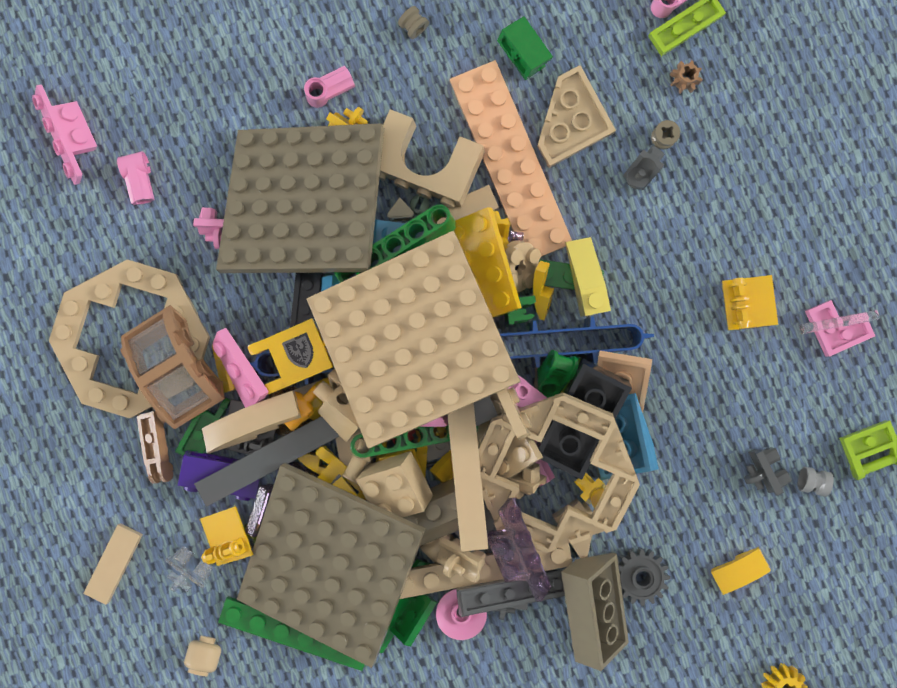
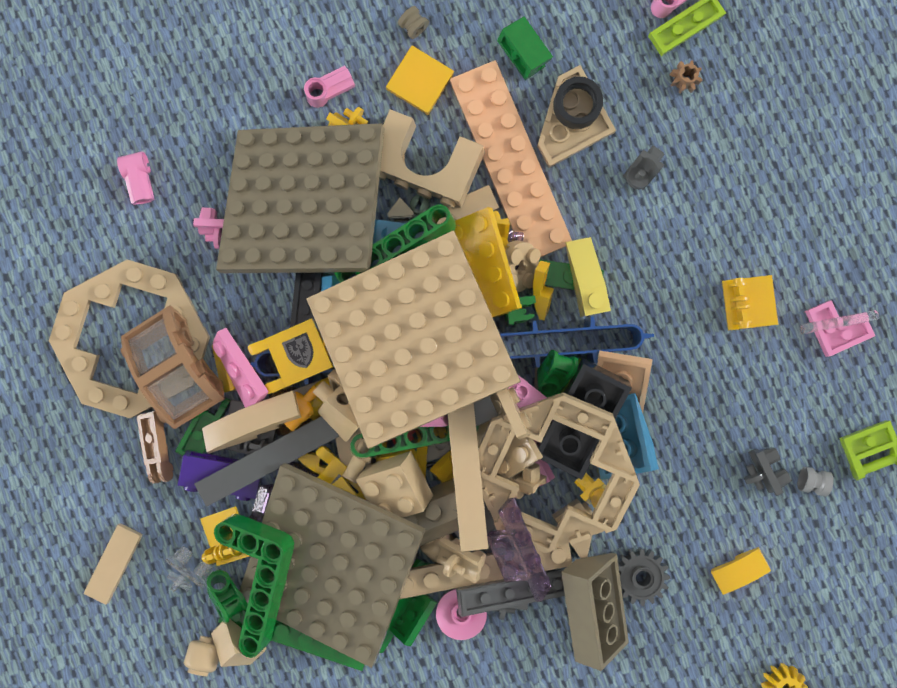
bright pink bracket [32,84,97,185] -> none
dark tan wheel [651,120,680,149] -> none
none -> green piece [207,570,248,624]
none -> tan slope [211,619,266,667]
none -> green beam [214,514,294,658]
none -> yellow tile [386,45,454,115]
none -> black tyre [553,77,603,129]

